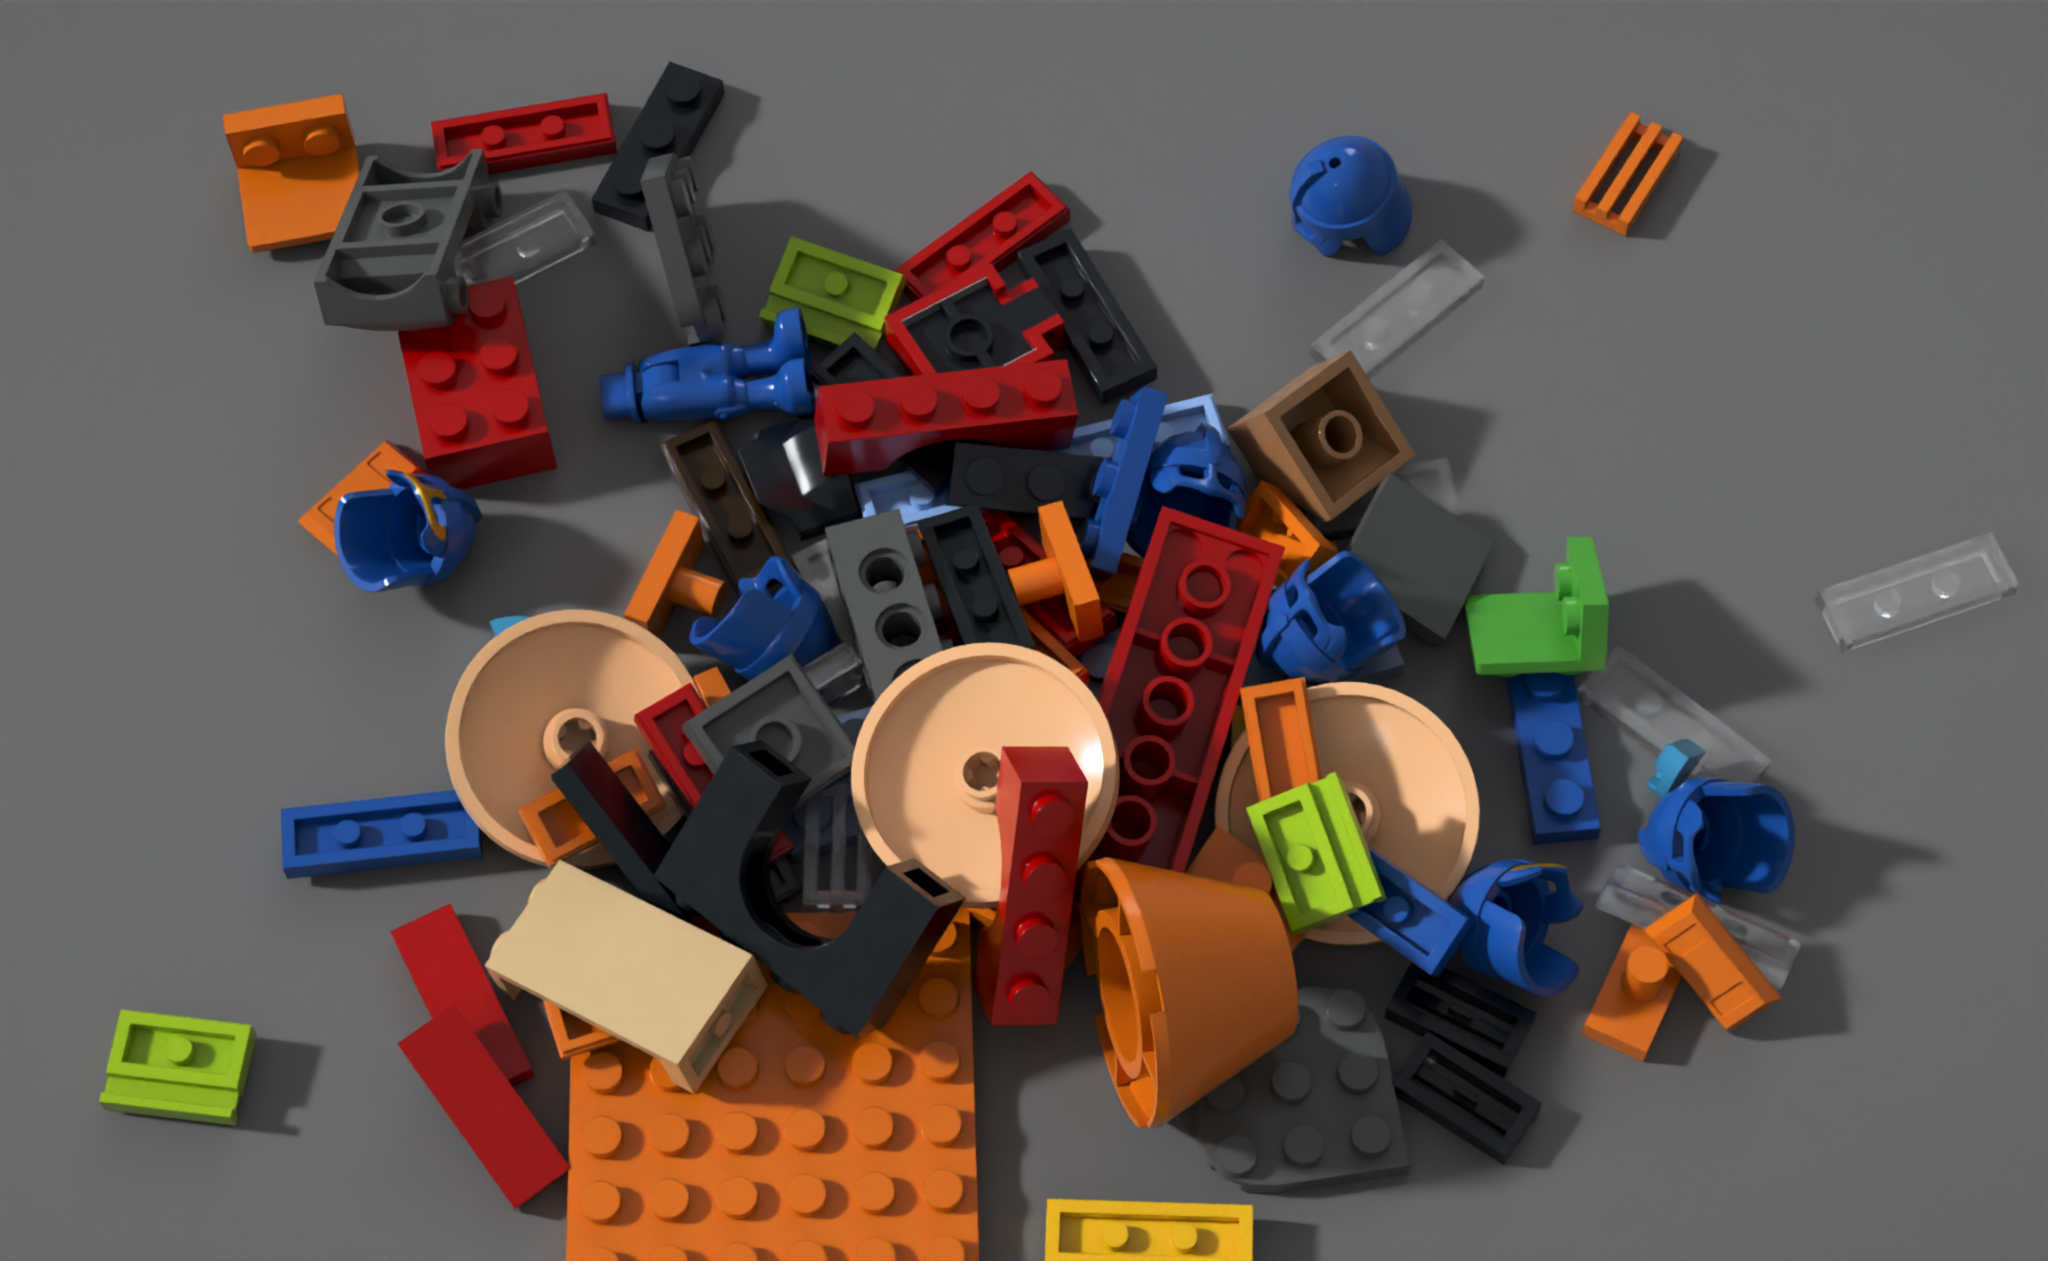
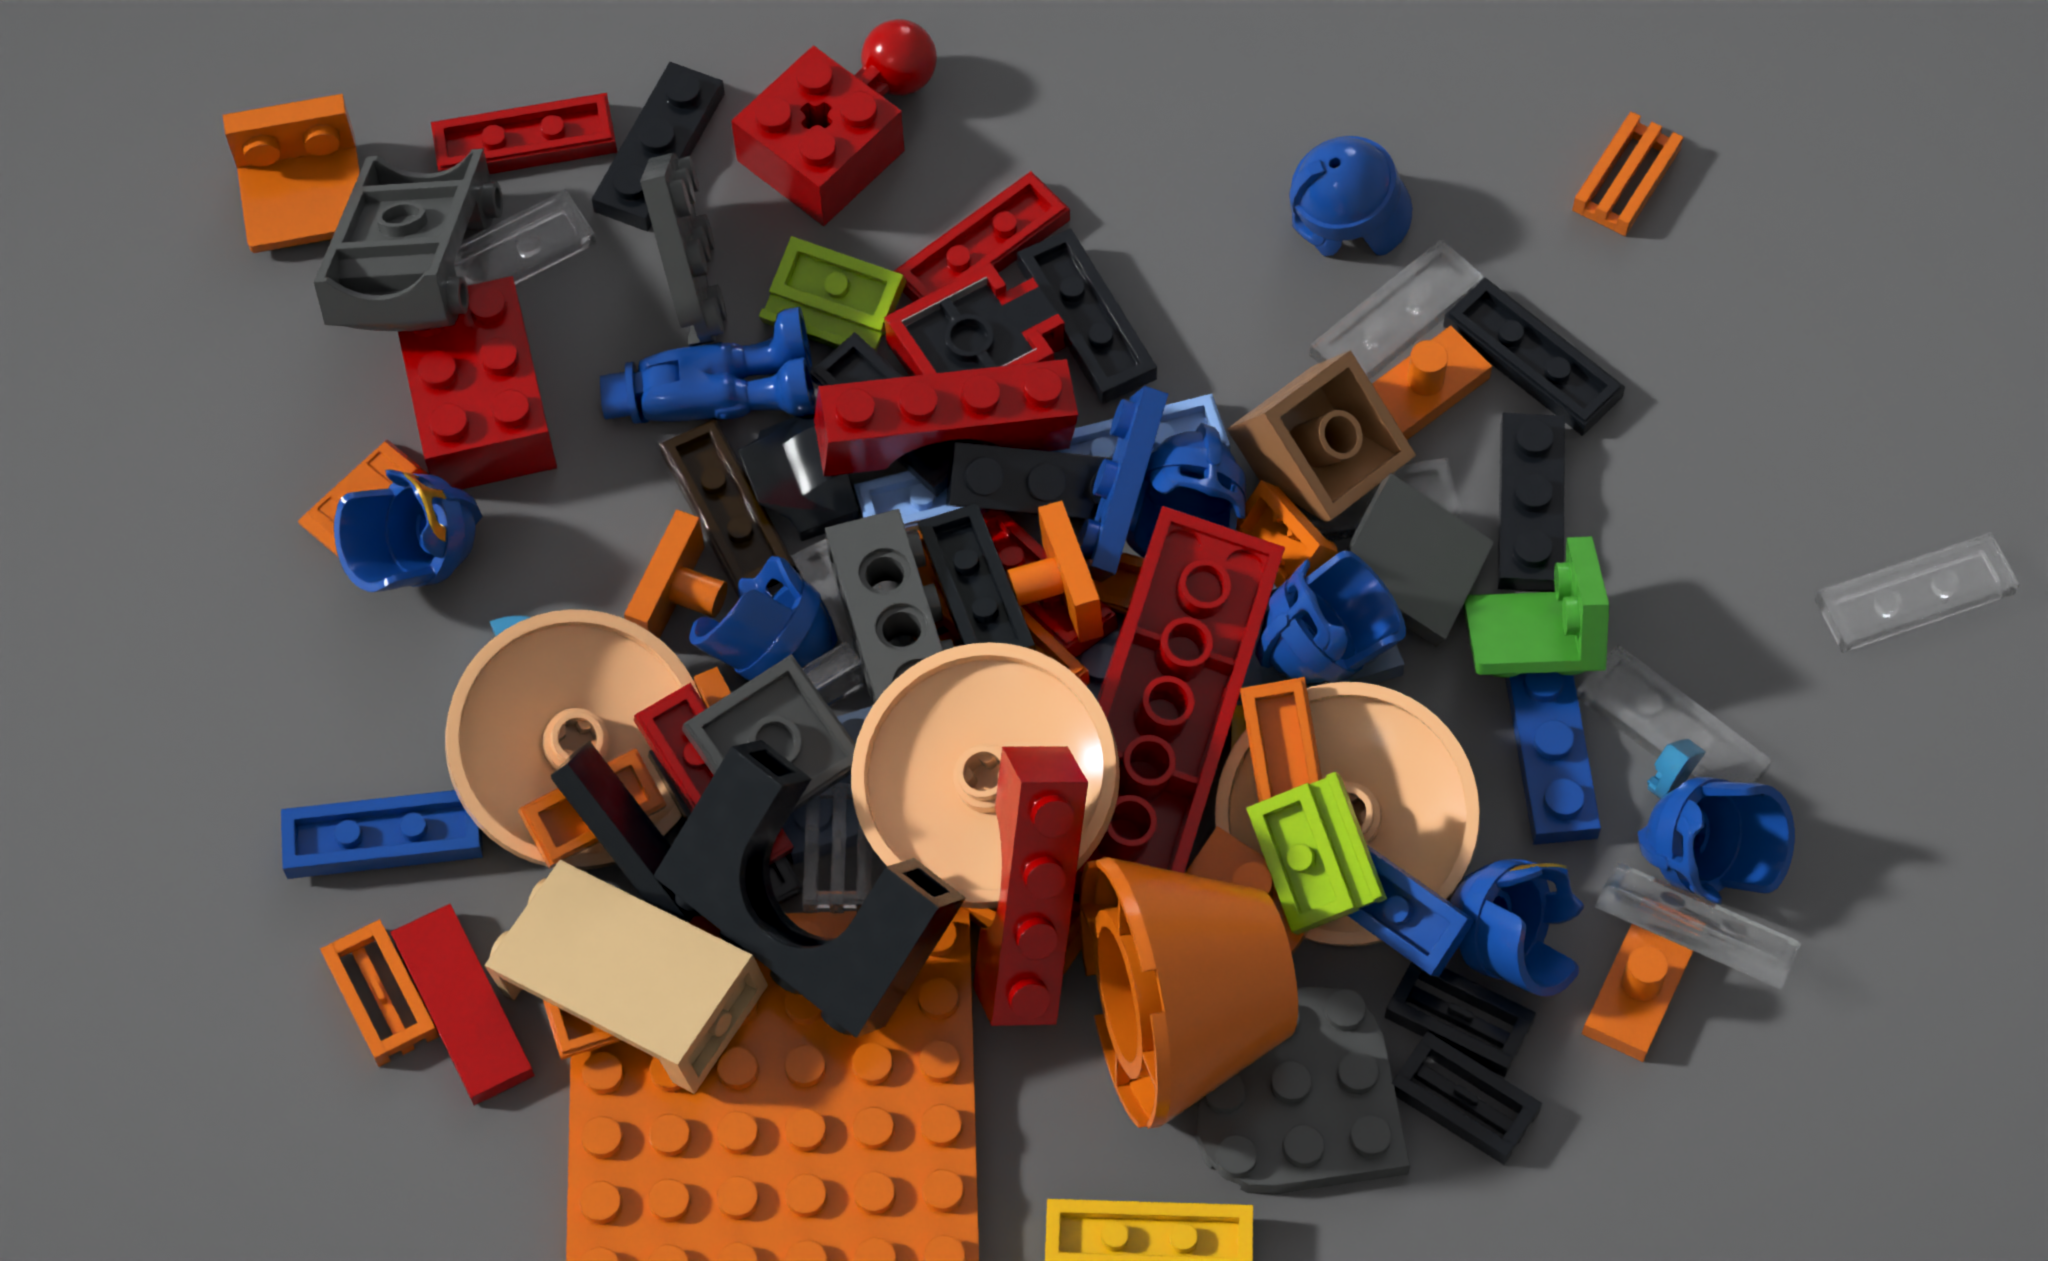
lime plate [99,1009,257,1126] -> none
red tile [397,1004,571,1211] -> none
orange tile [1644,893,1781,1033] -> none
none -> orange tile [320,919,439,1067]
none -> red brick [731,19,937,226]
none -> orange tile [1372,325,1492,440]
none -> black tile [1443,277,1625,436]
none -> black plate [1498,413,1565,592]

